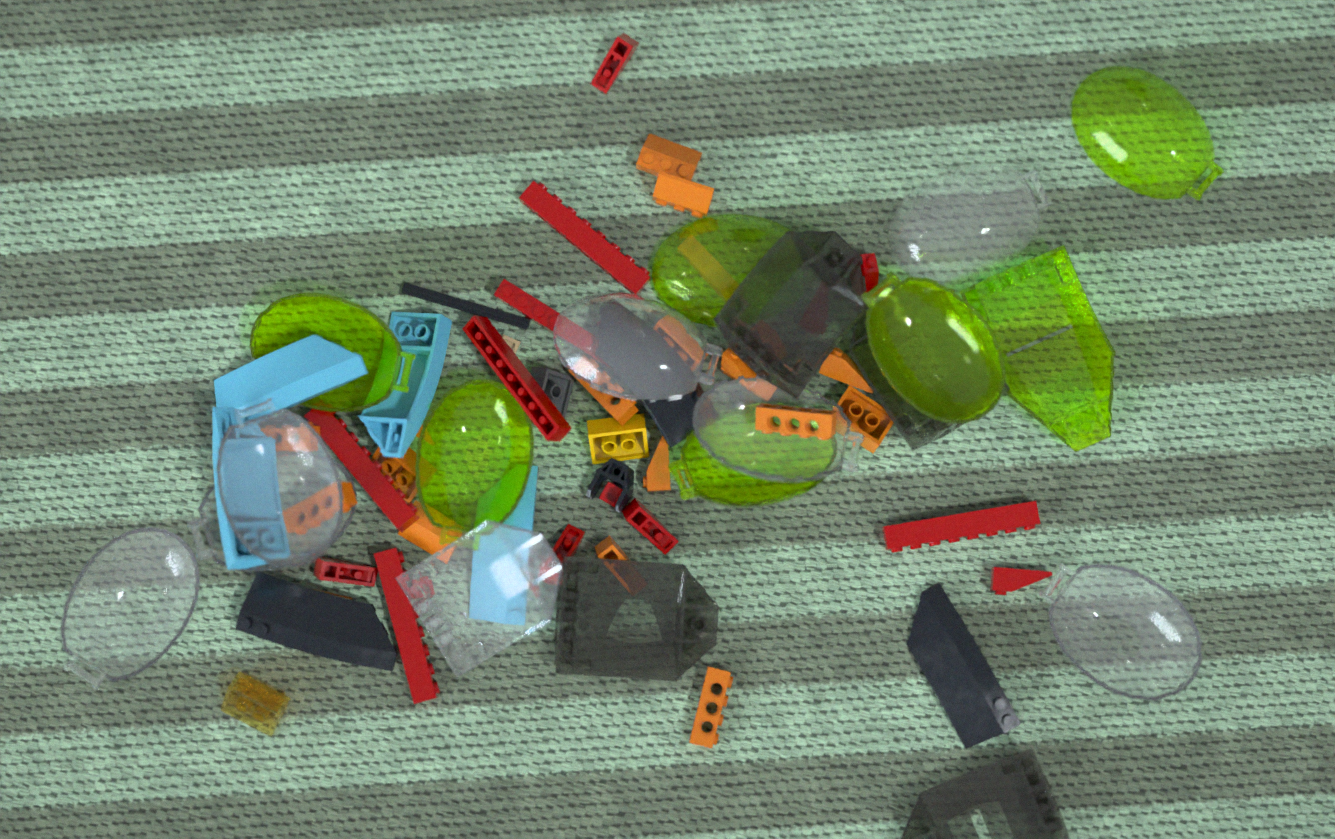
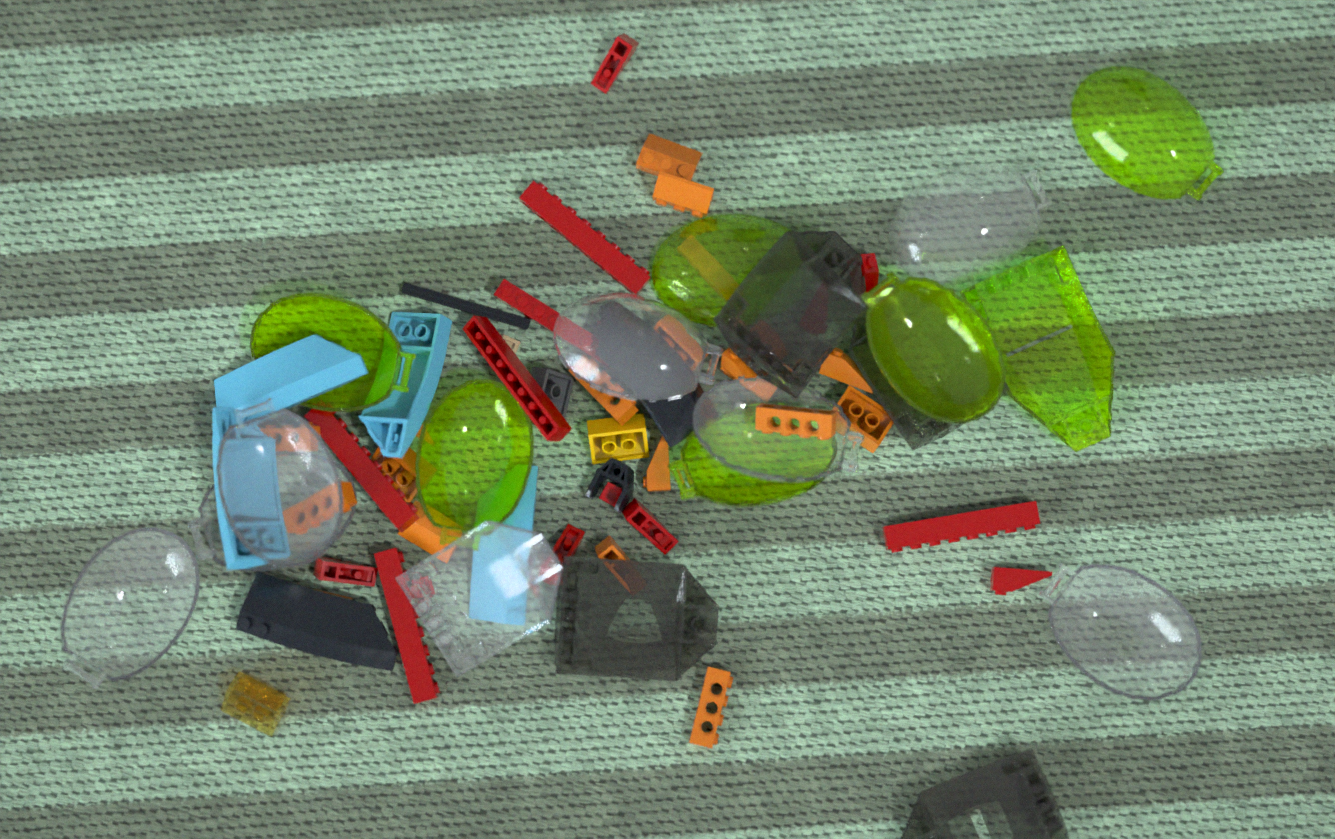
black slope [907,582,1021,749] -> none

